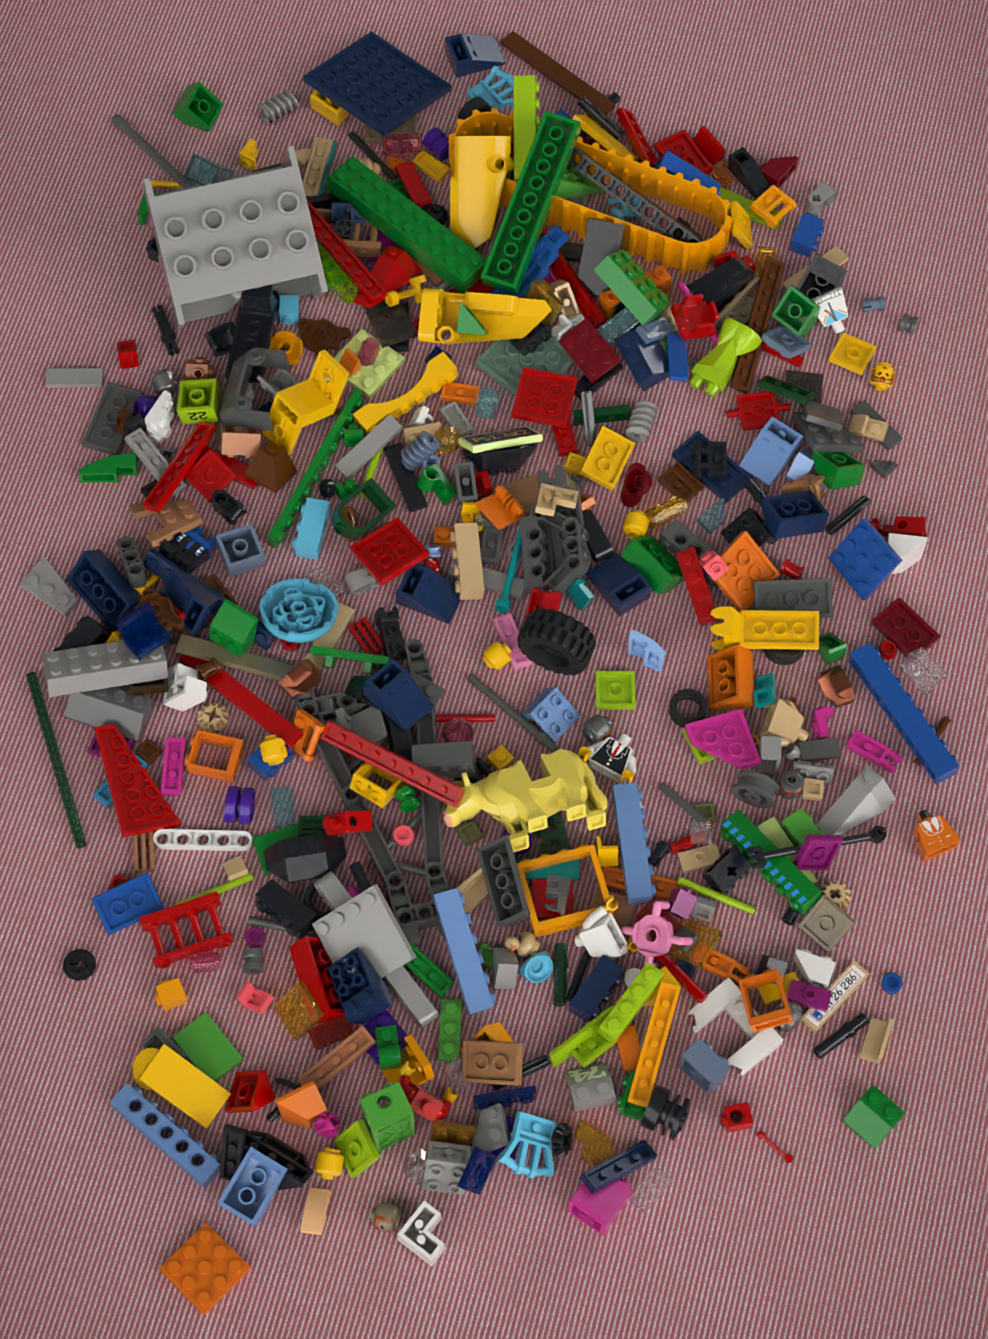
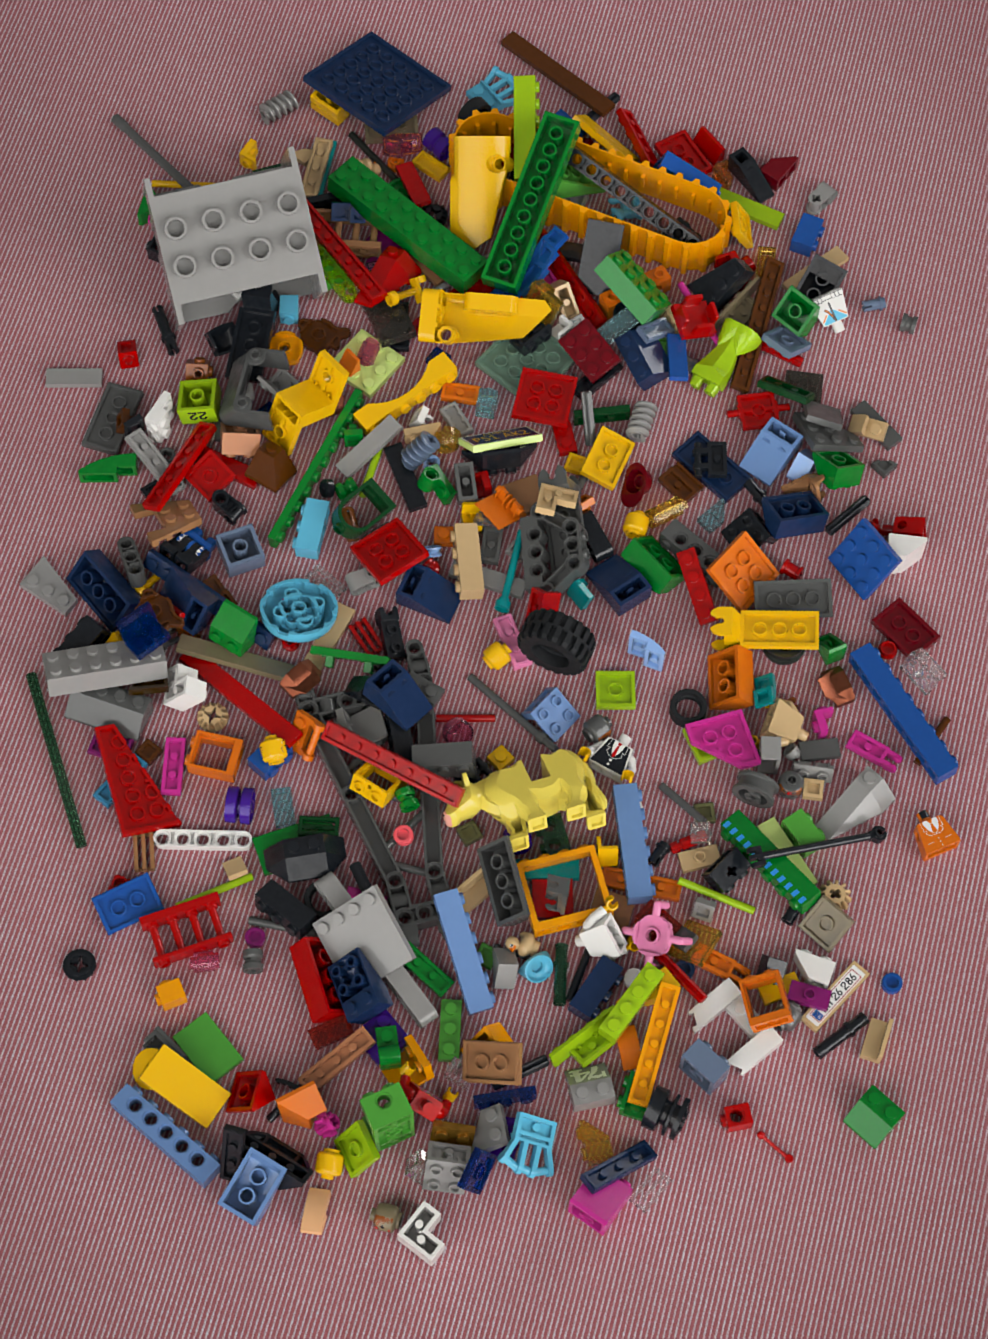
dark purple head [133,395,158,419] -> none
flat silver head [151,369,178,396] -> none
orange plate [159,1223,251,1316] -> none
green slope [172,81,224,132] -> none
clear light blue slope [184,153,234,186] -> none
reddish brown bush [196,657,222,681] -> none
coral bracket [236,982,274,1015] -> none
clear yellow tile [273,981,324,1040] -> none
red torso [323,810,373,836] -> none
black wheel [335,219,354,238] -> none
dark blue slope [445,33,506,78] -> none
slope [457,304,489,335] -> none
black gear [551,1123,573,1157] -> none
black pin [577,96,624,140] -> none
magenta brick [664,886,698,920] -> none
coral bracket [698,550,729,580] -> none
light orange plate [749,185,797,228] -> none
magenta tile [793,834,844,870] -> none
yellow plate [828,332,877,376] -> none
yellow head [870,362,896,391] -> none

